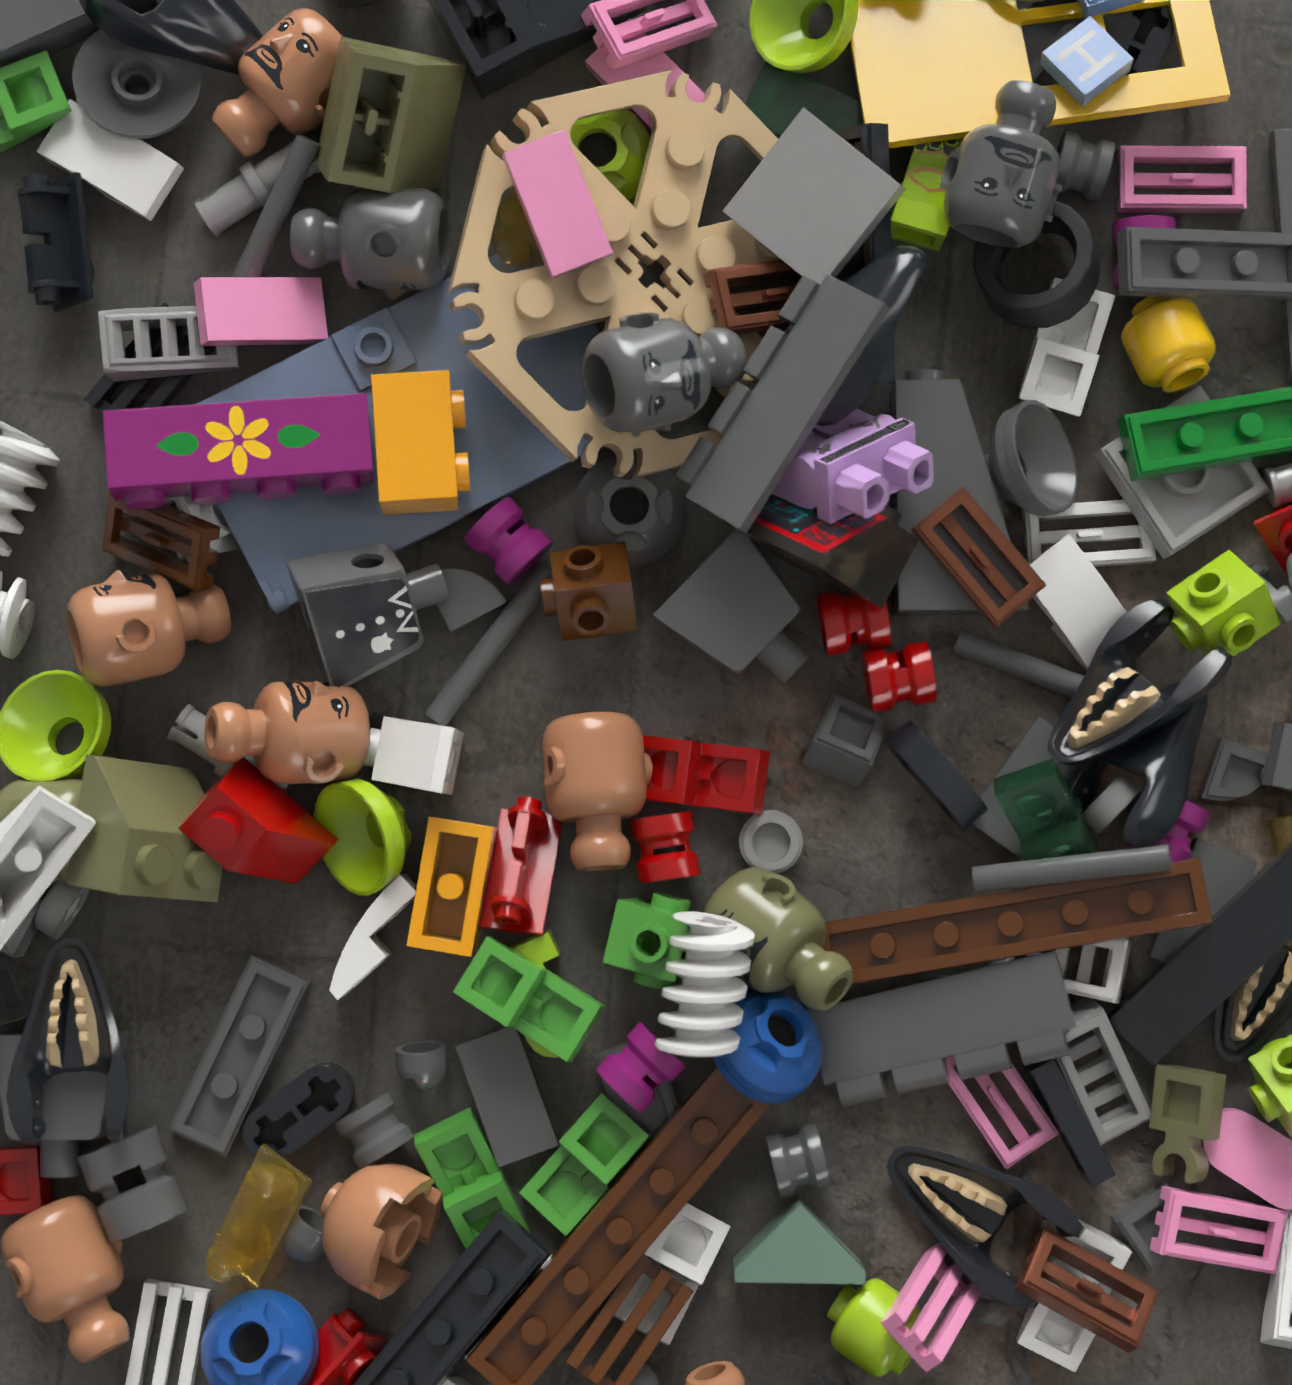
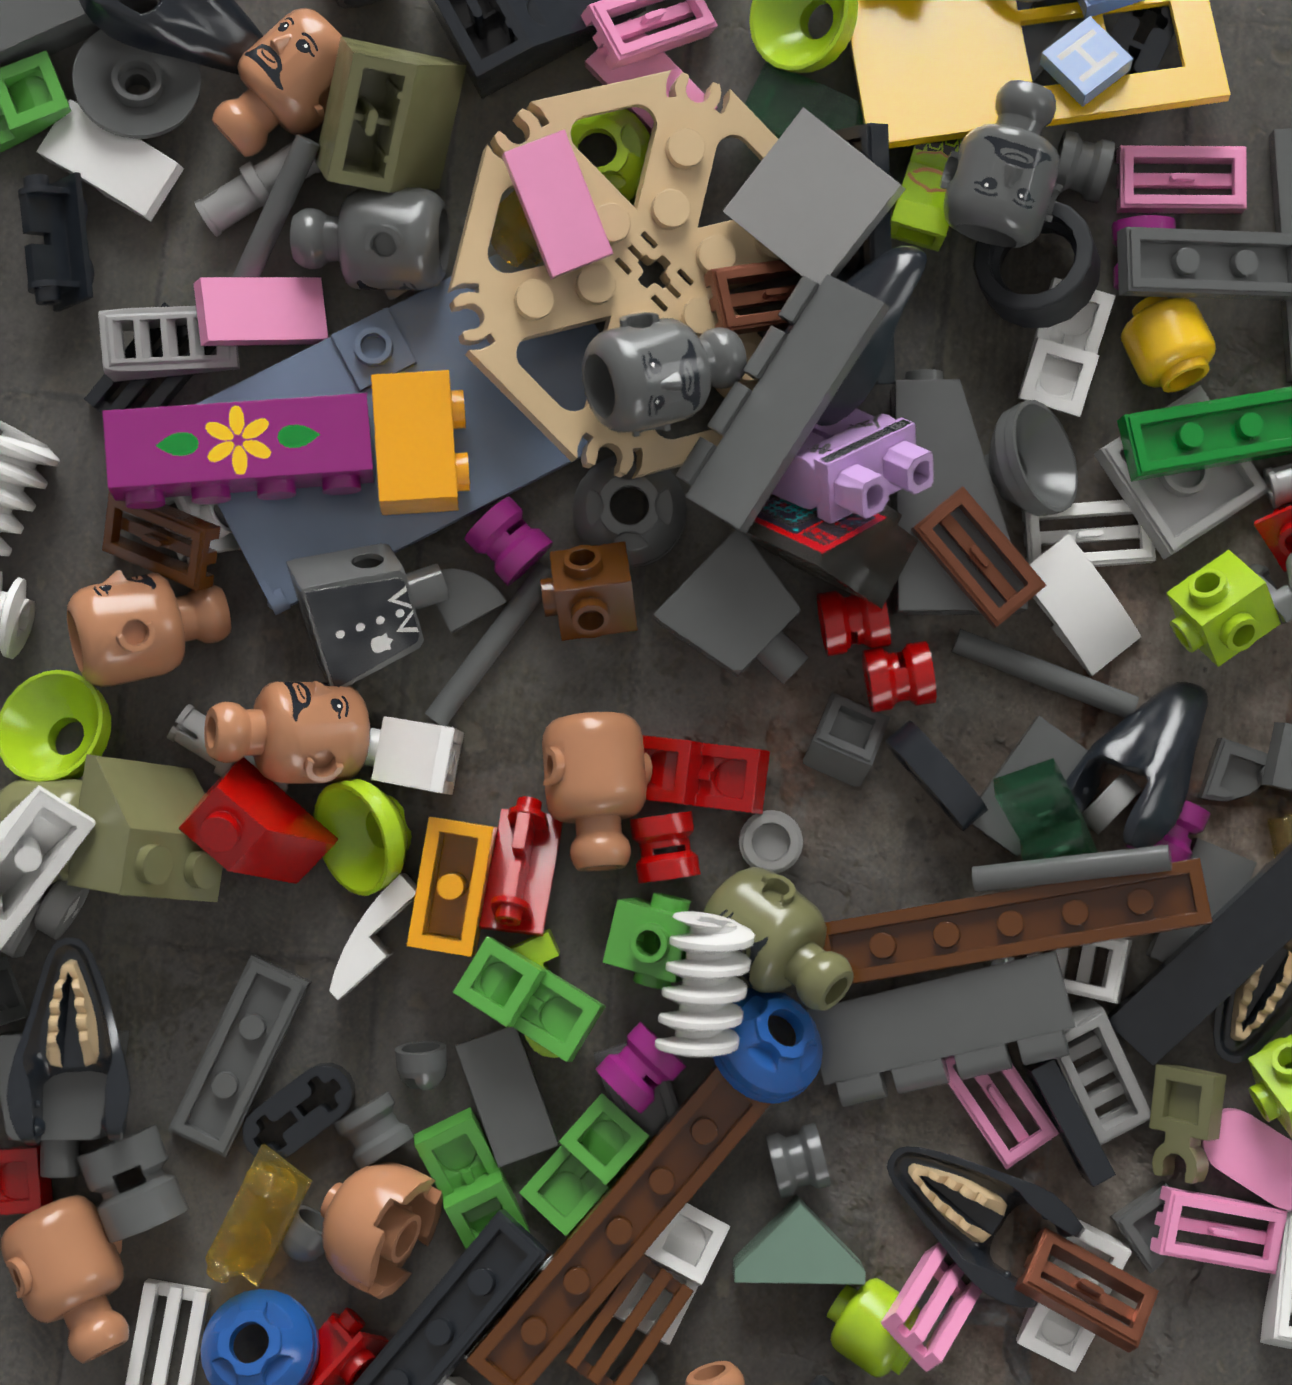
black animal [1048,599,1233,766] -> none

